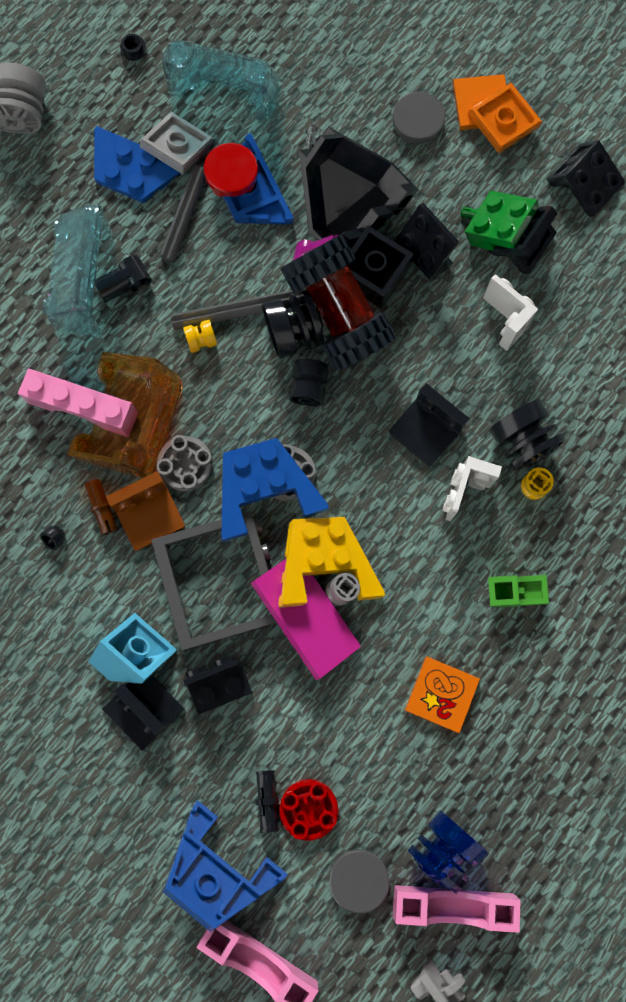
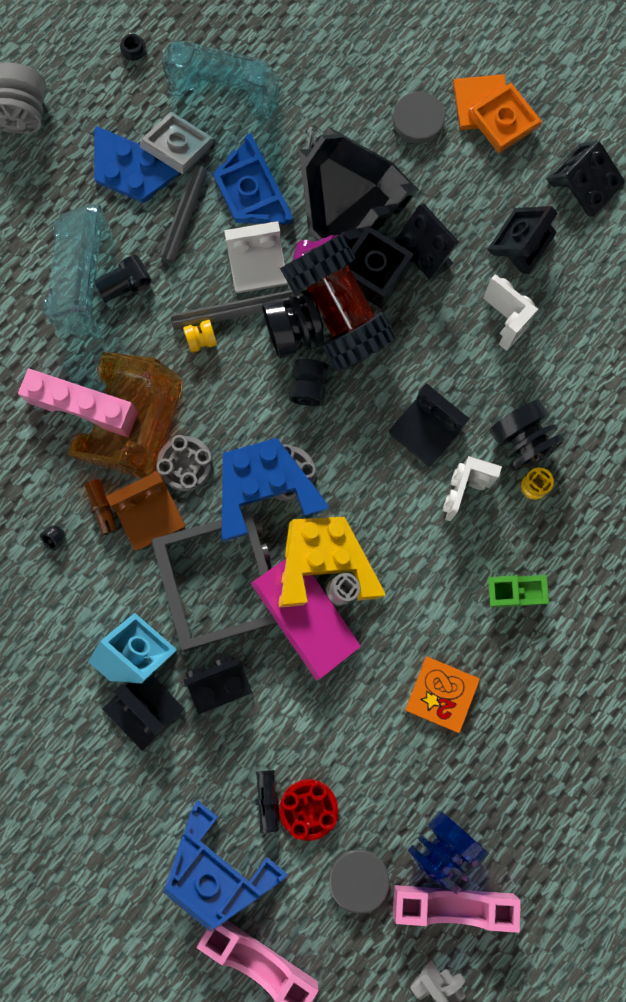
red tile [204,143,258,197] -> none
green plate [460,191,539,251] -> none
none -> white bracket [224,221,288,293]

